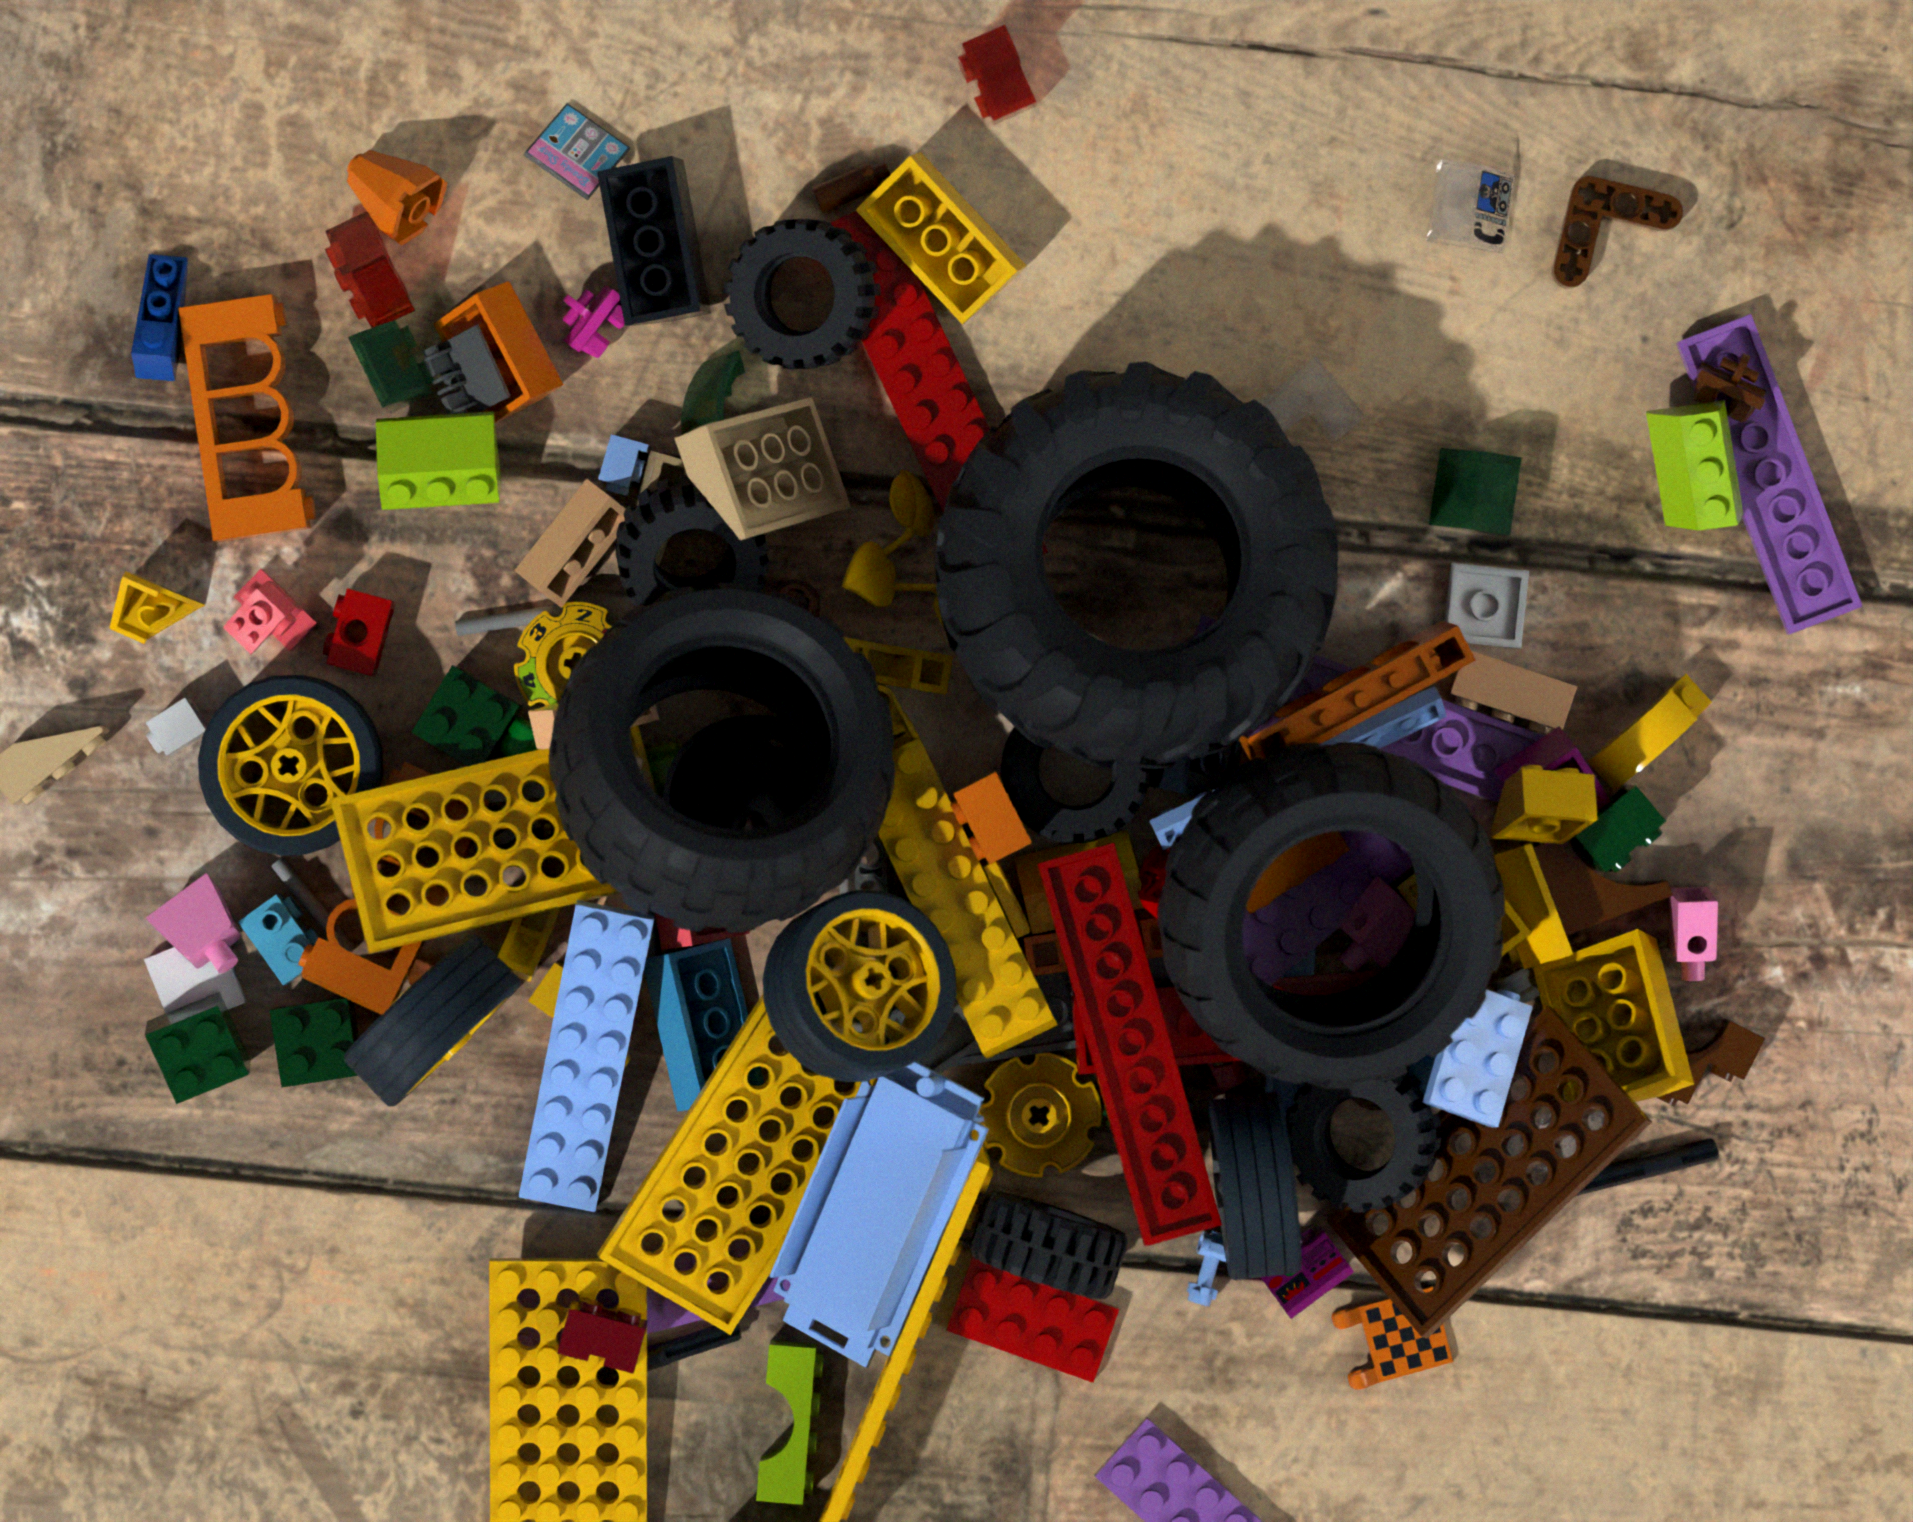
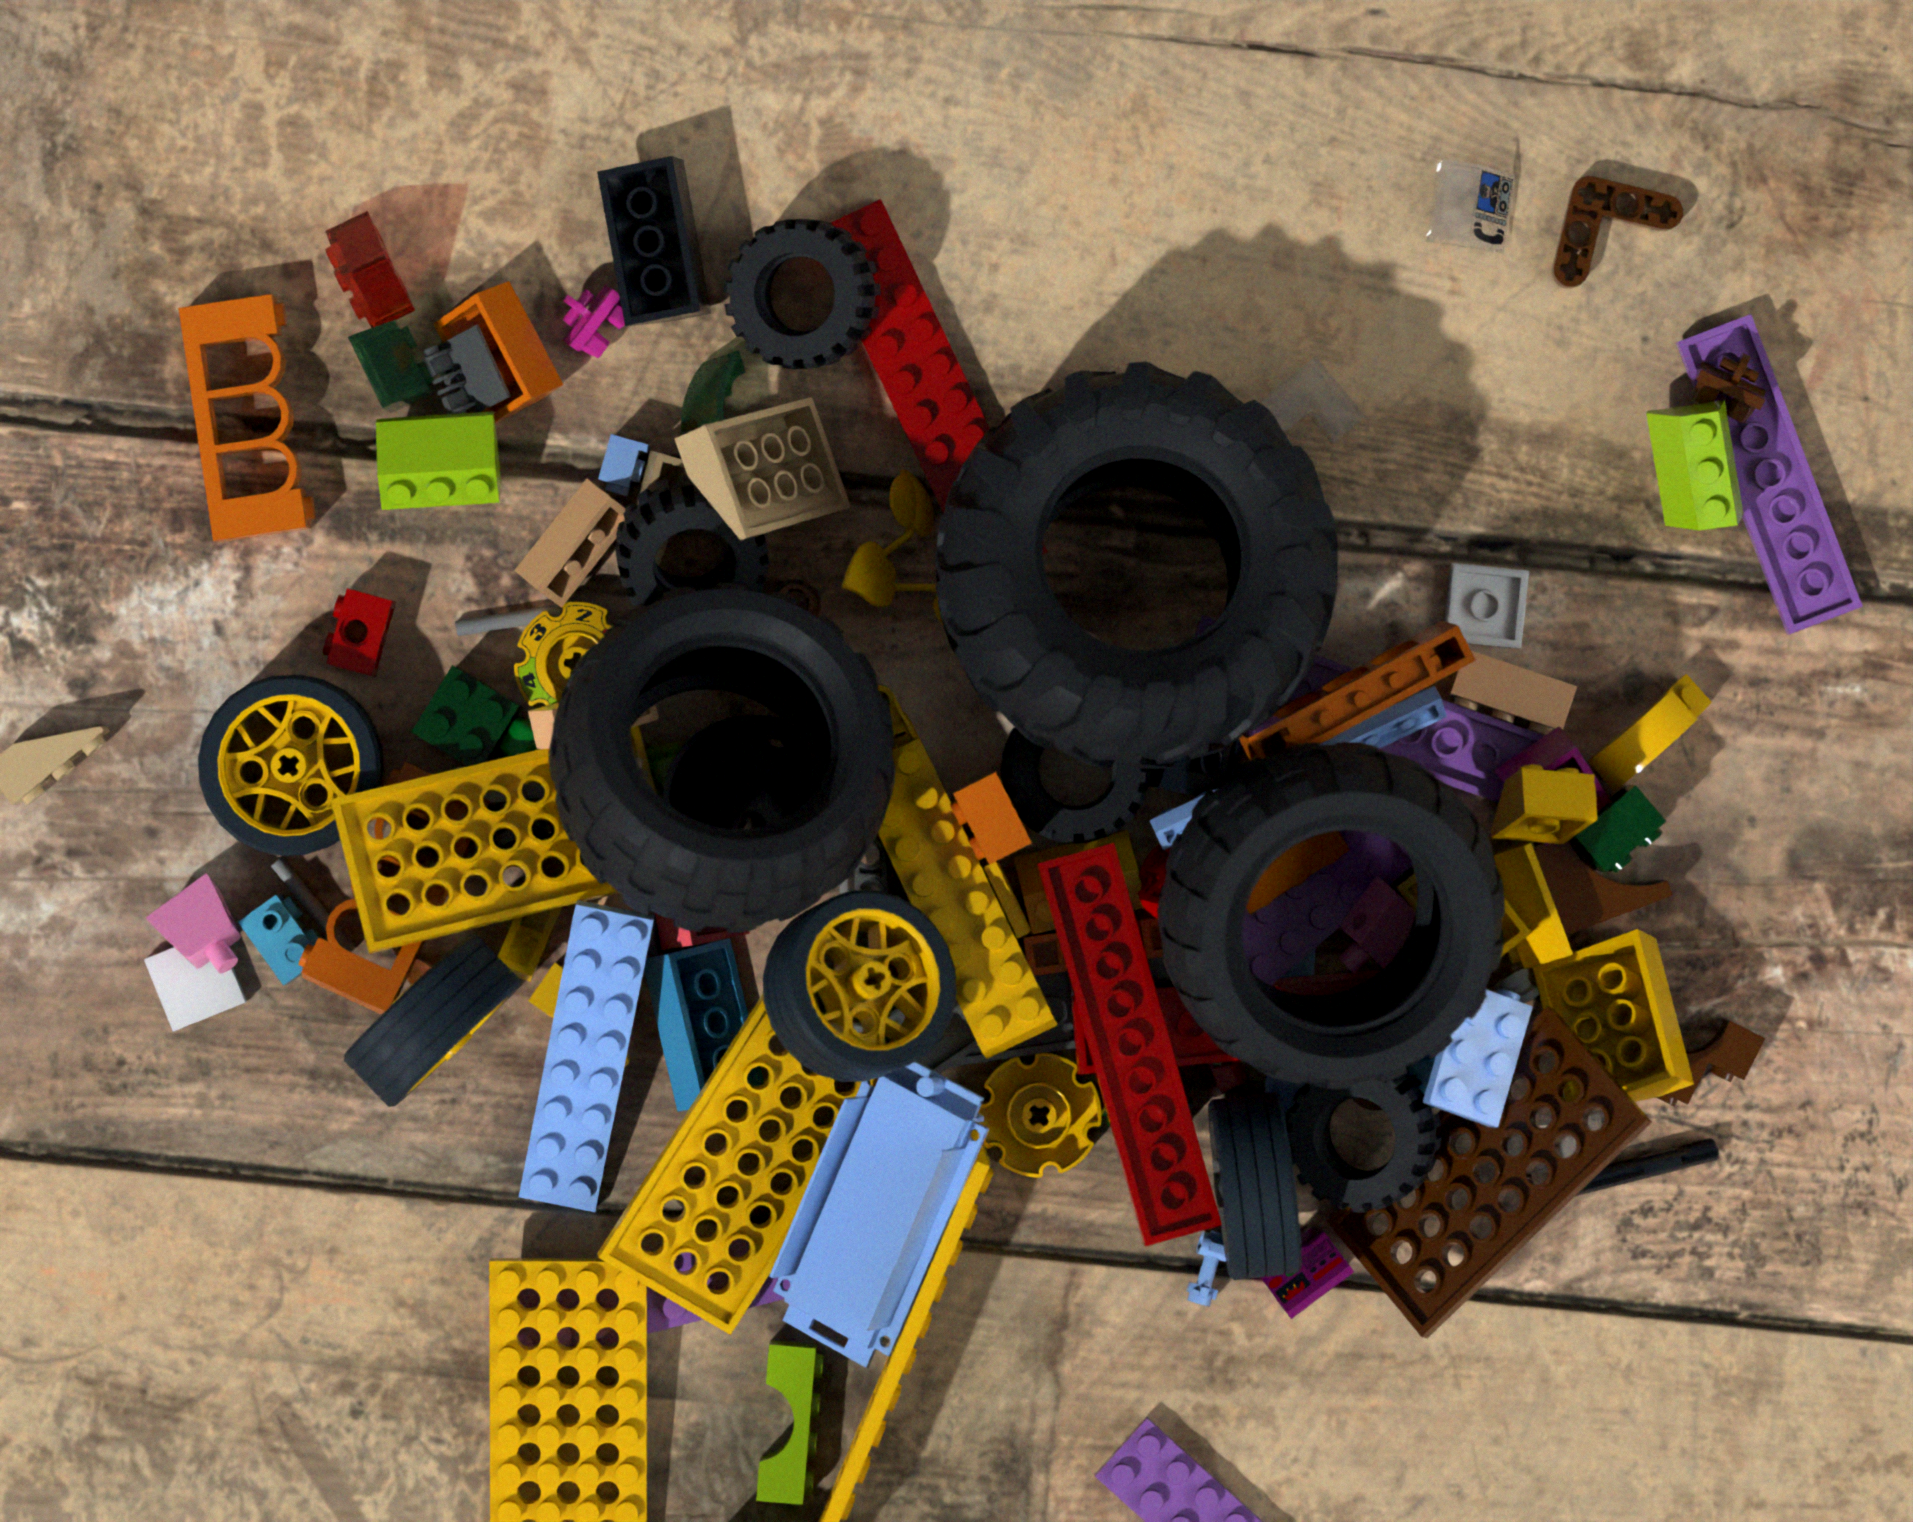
yellow slope [109,571,205,644] -> none
blue slope [131,254,188,381] -> none
dark green brick [145,992,251,1104] -> none
white brick [146,697,208,756] -> none
coral tile [223,569,319,655] -> none
dark green brick [269,997,359,1088] -> none
orange cone [347,150,448,246] -> none
piece [524,103,630,200] -> none
dark red brick [557,1298,648,1374] -> none
black axle [597,1324,742,1385] -> none
reddish brown cylinder [812,162,890,213] -> none
arch [843,637,953,695] -> none
yellow slope [856,152,1027,325] -> none
red plate [946,1256,1120,1383] -> none
clear red brick [958,25,1036,126] -> none
black tyre [969,1190,1128,1299] -> none
orange flag [1331,1286,1453,1390] -> none
clear green slope [1428,448,1522,537] -> none
bright pink torso [1668,887,1718,981] -> none

